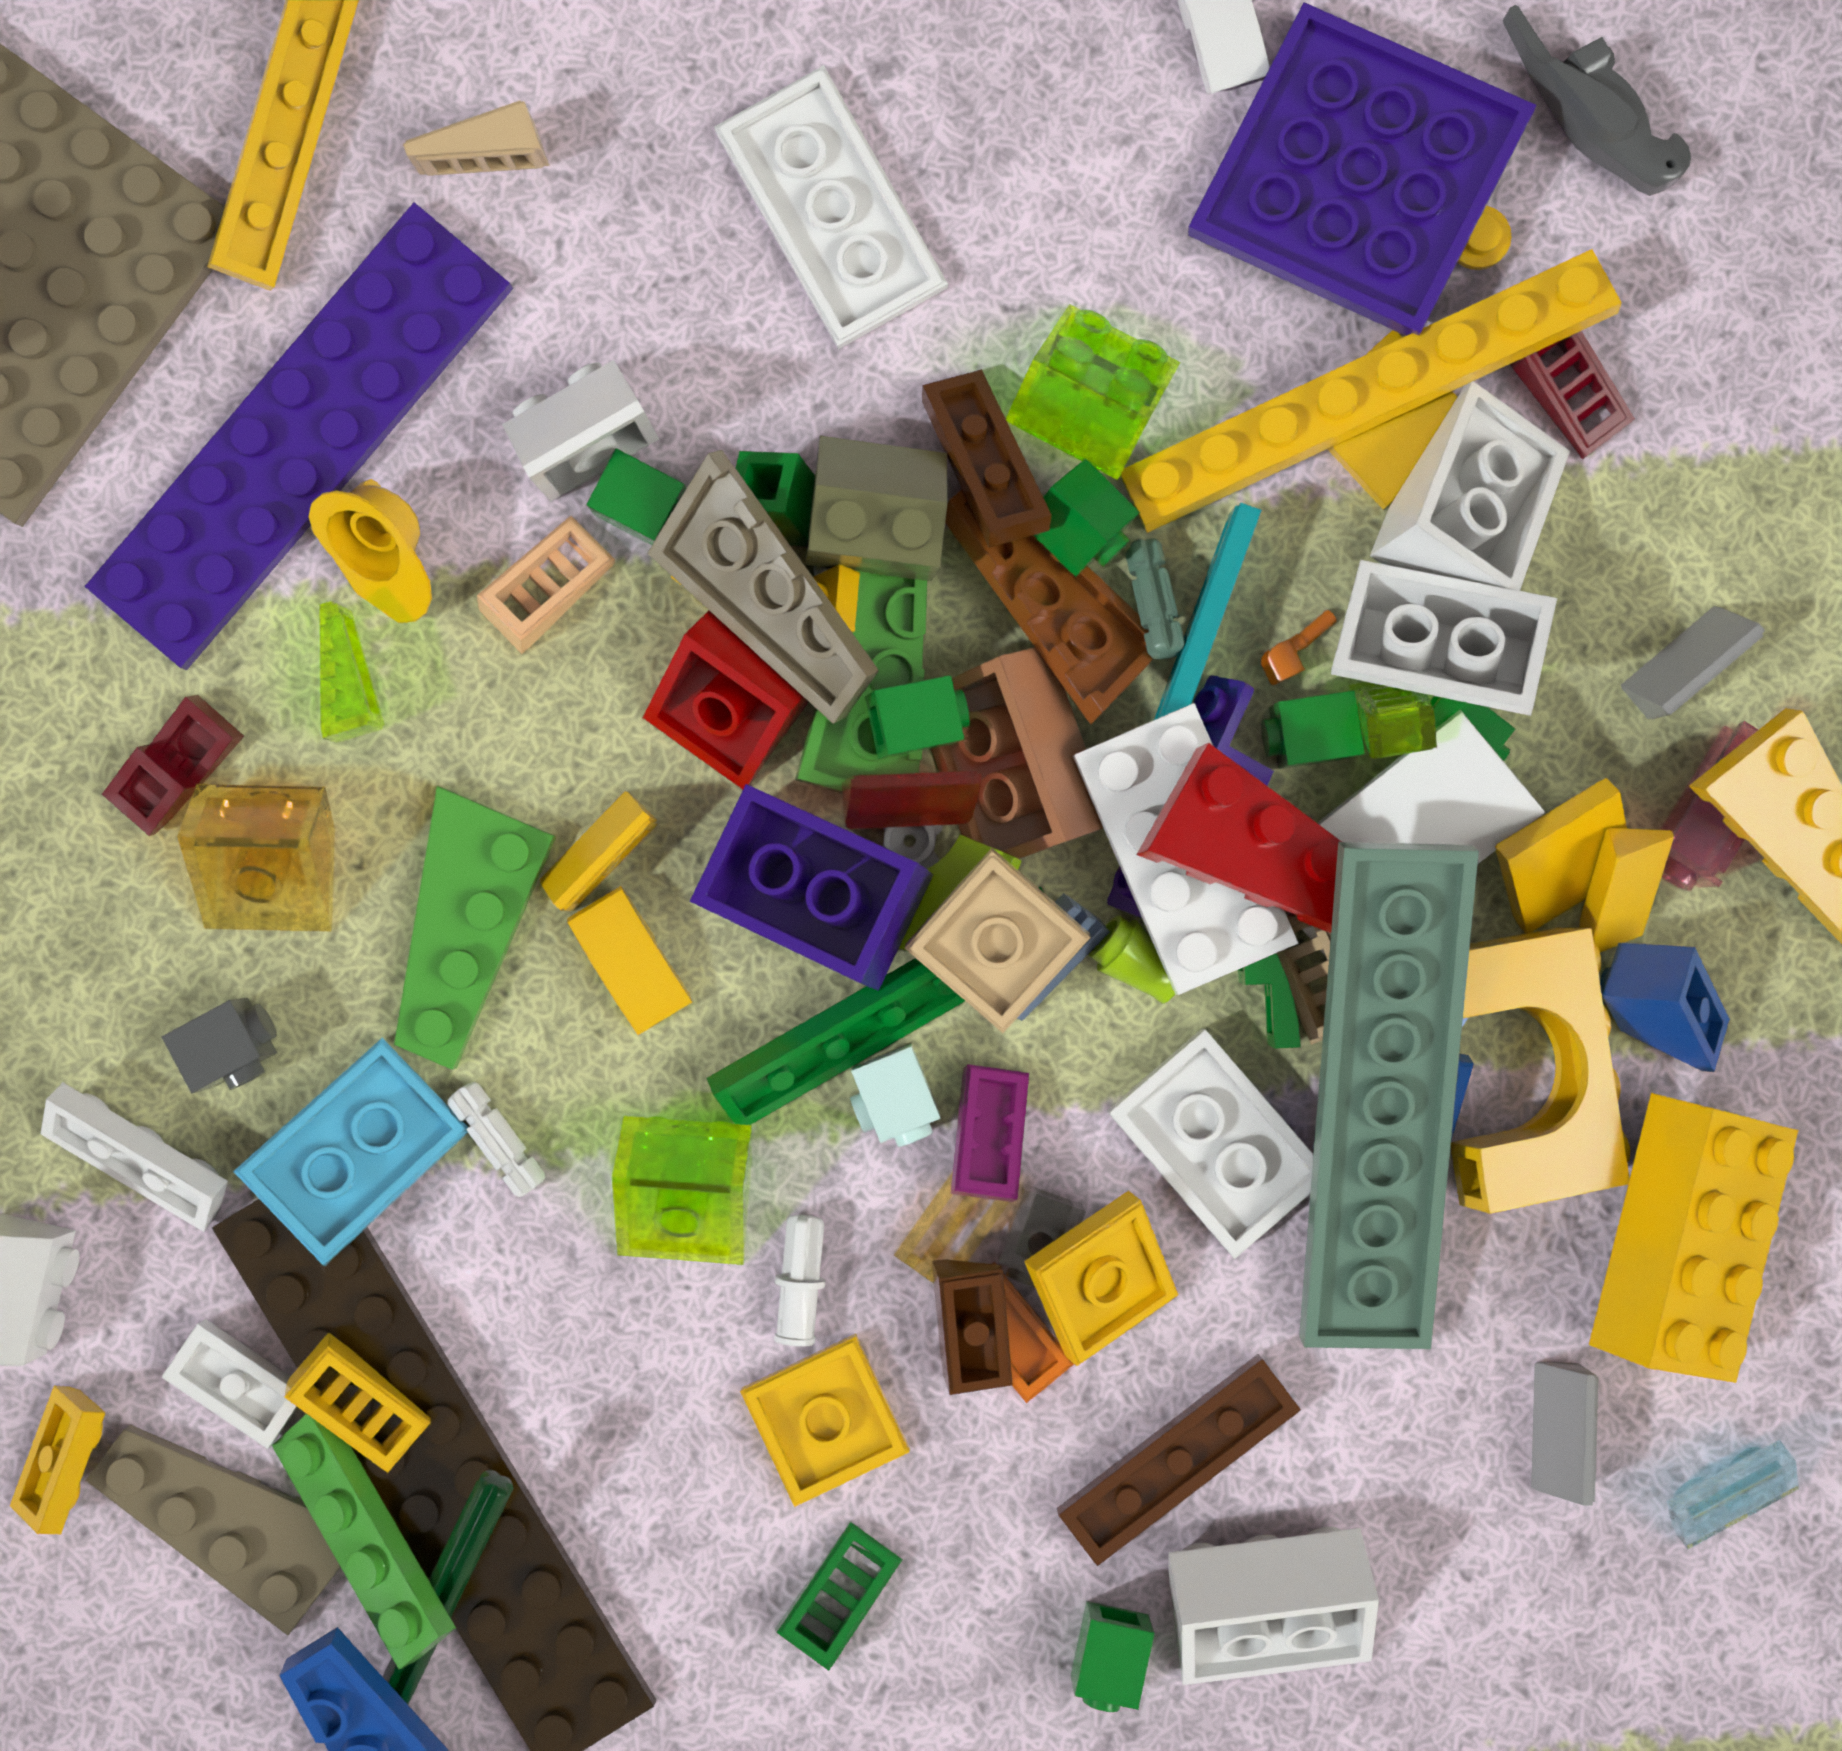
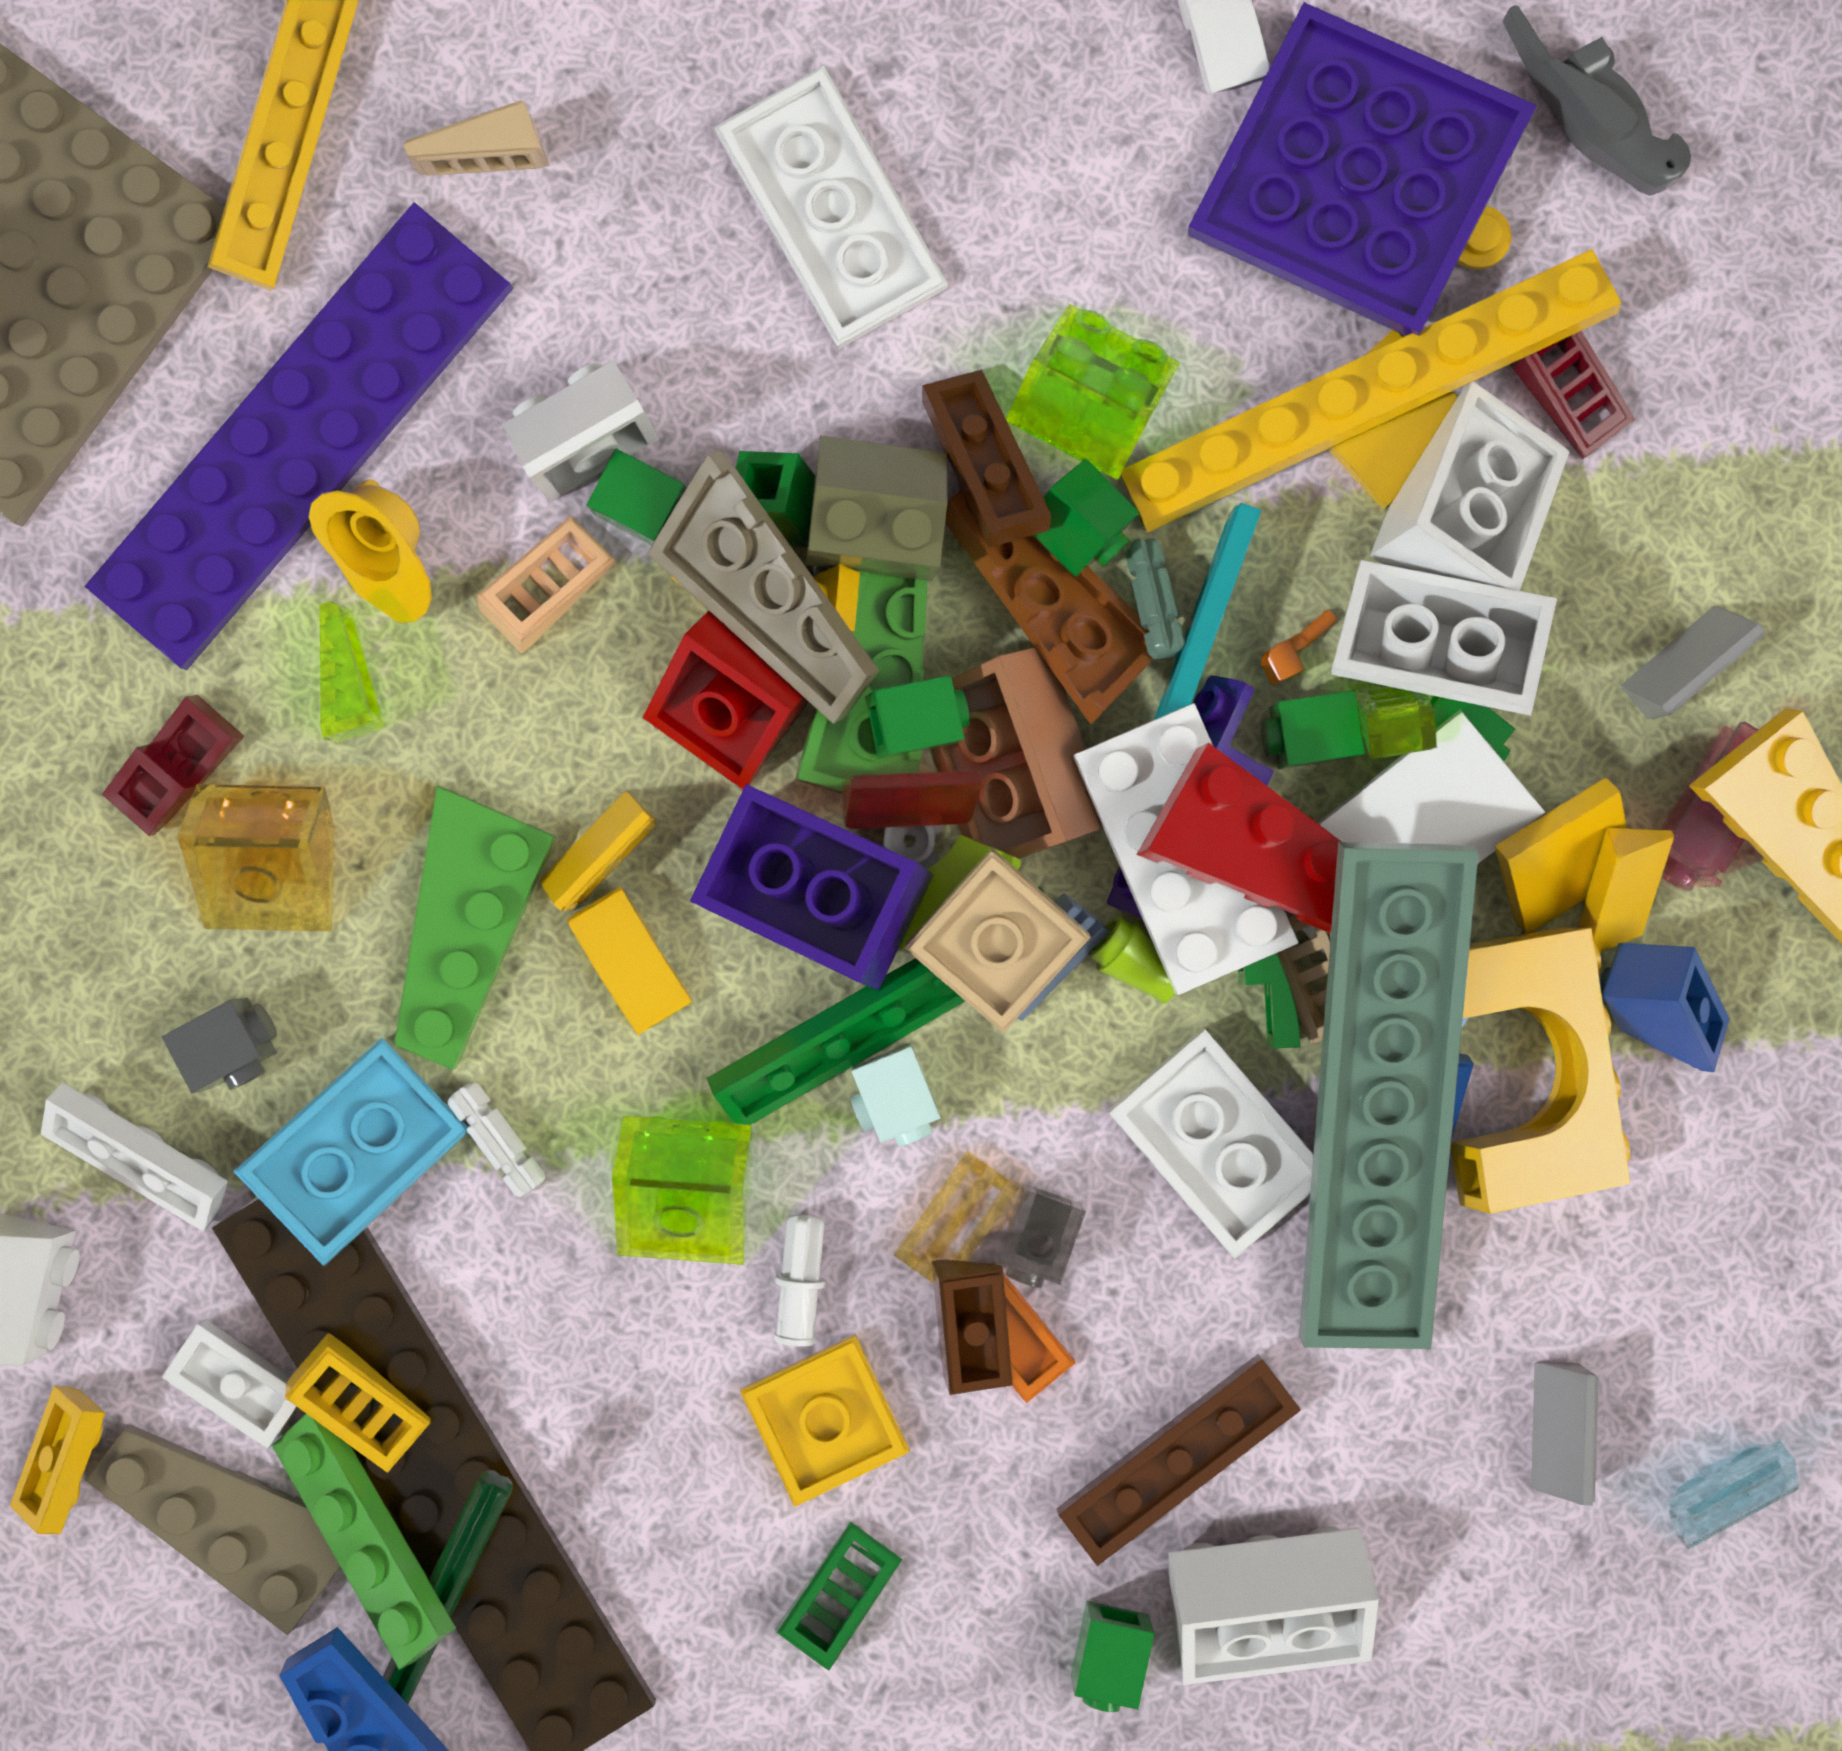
magenta plate [950,1064,1029,1202] -> none
yellow tile [1024,1190,1179,1366] -> none
yellow brick [1588,1093,1799,1383] -> none

